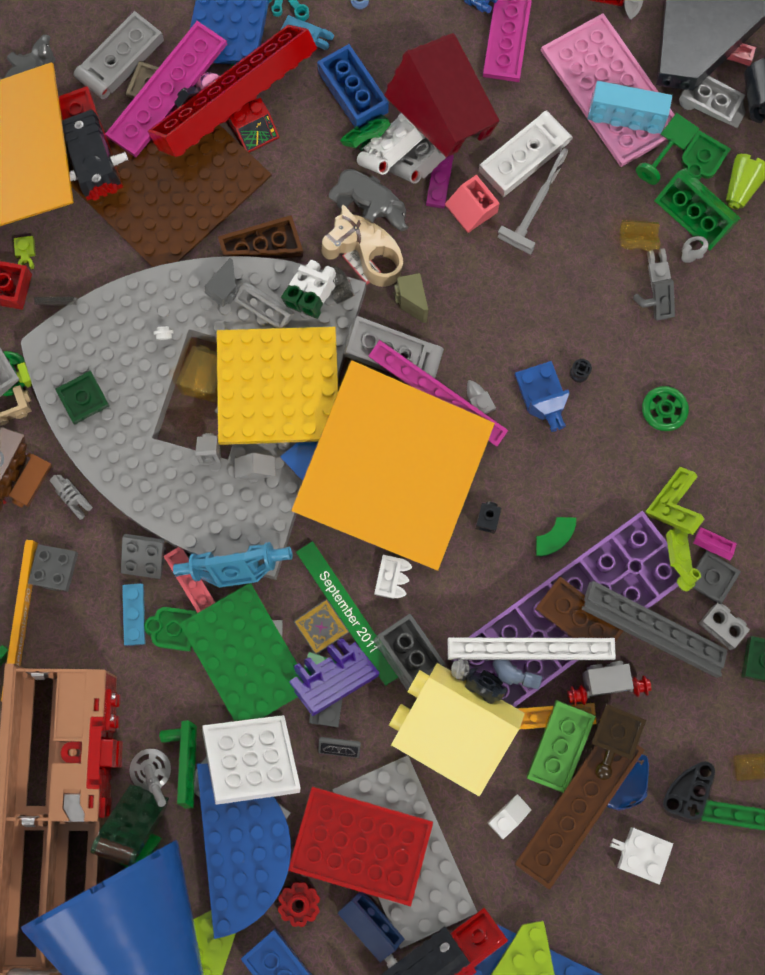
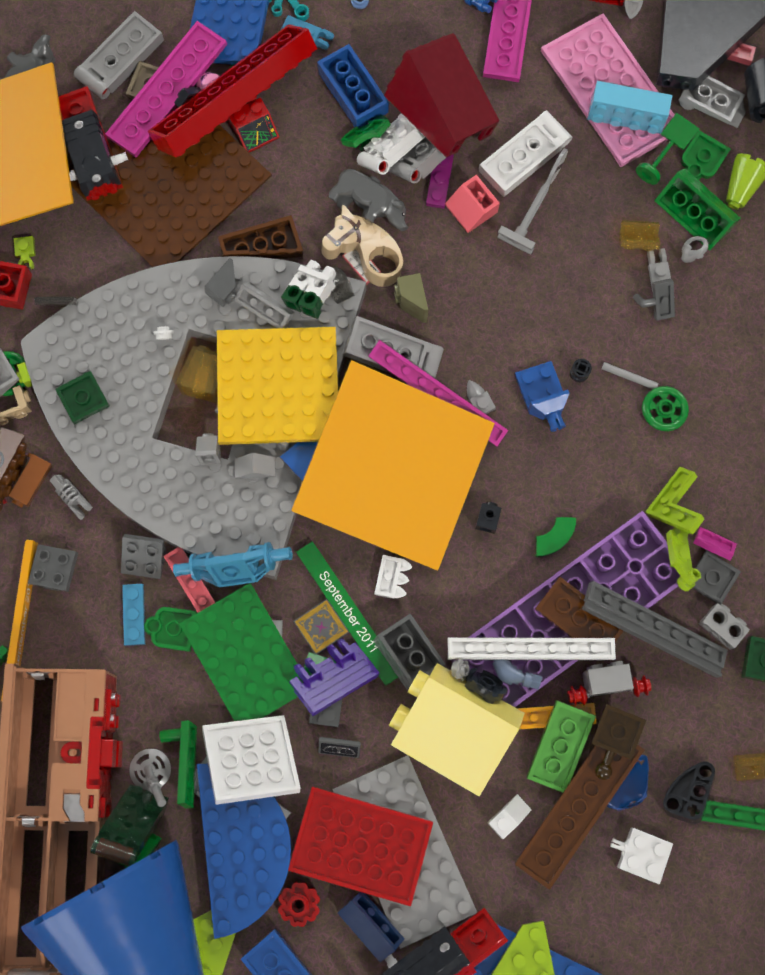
none -> light grey bar [601,362,659,389]

